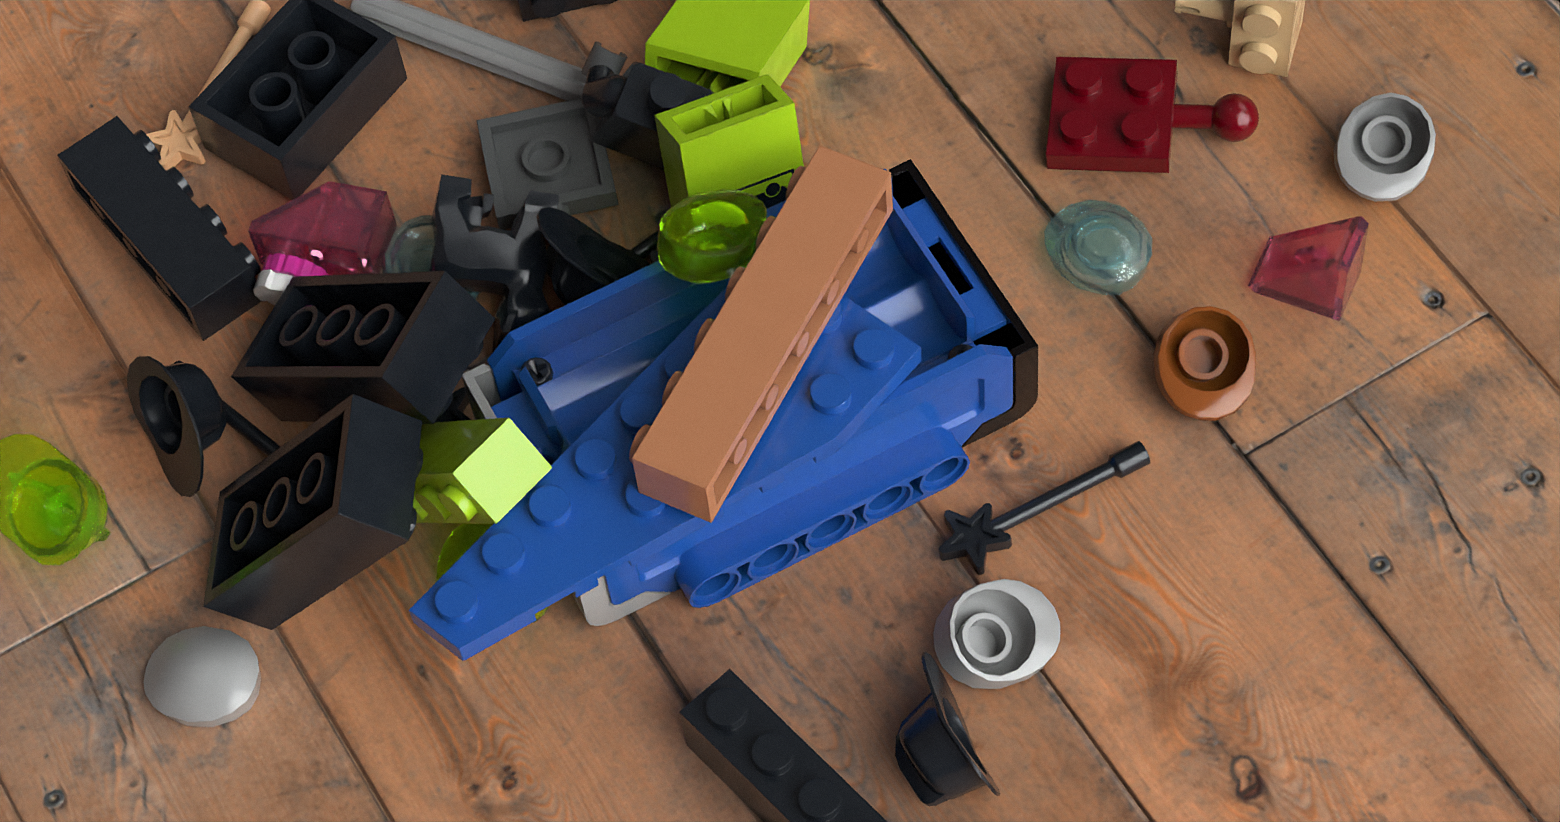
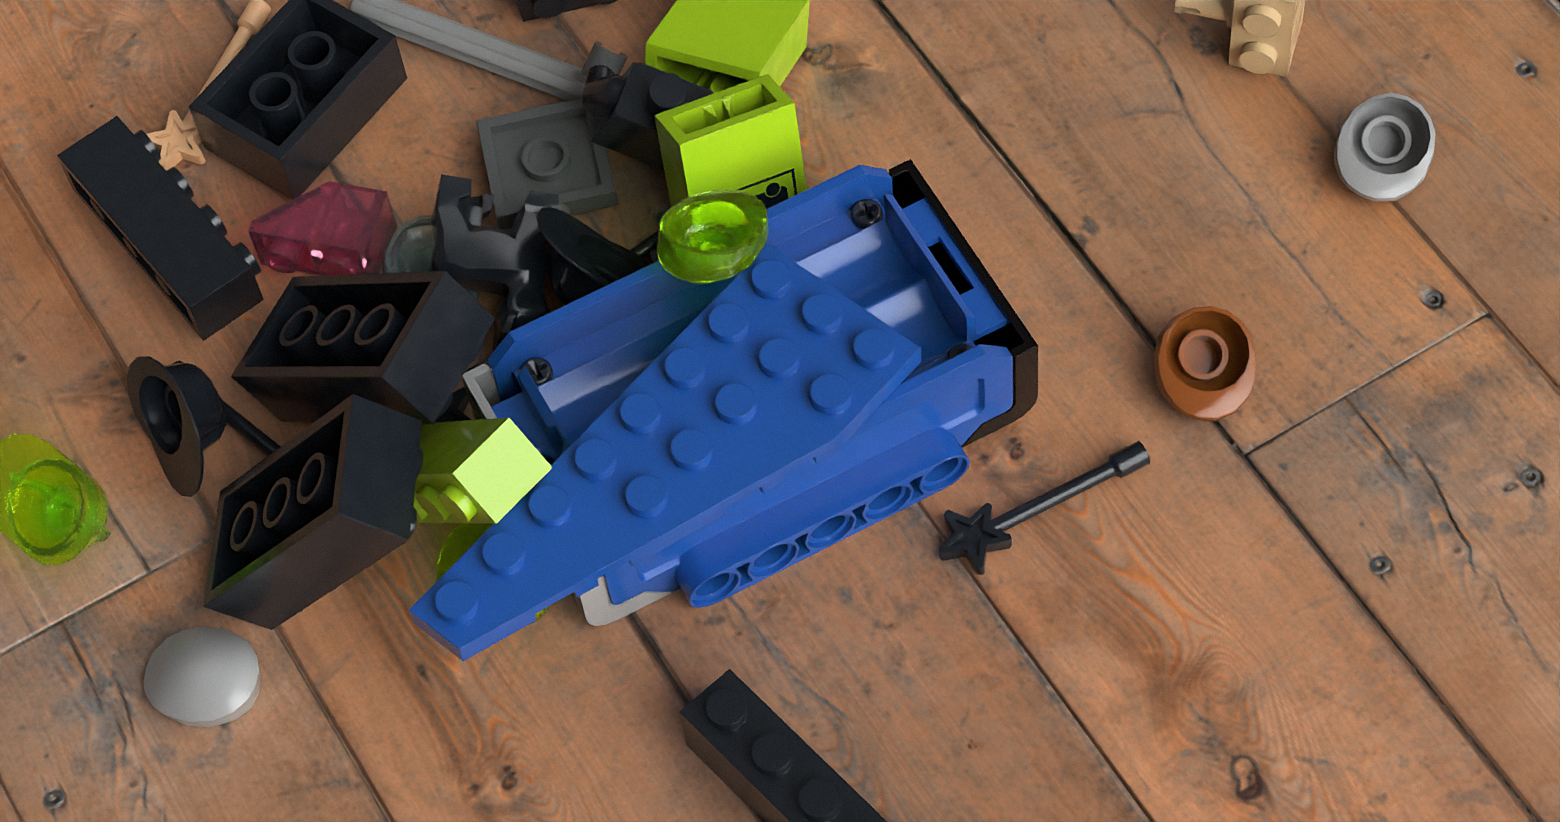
piece [253,253,330,305] -> none
nougat brick [629,145,893,523] -> none
black piece [895,652,1000,806] -> none
light grey hat [933,579,1060,689] -> none
clear light blue hat [1044,200,1152,295] -> none
dark red plate [1046,57,1259,173] -> none
clear pink slope [1248,216,1369,321] -> none

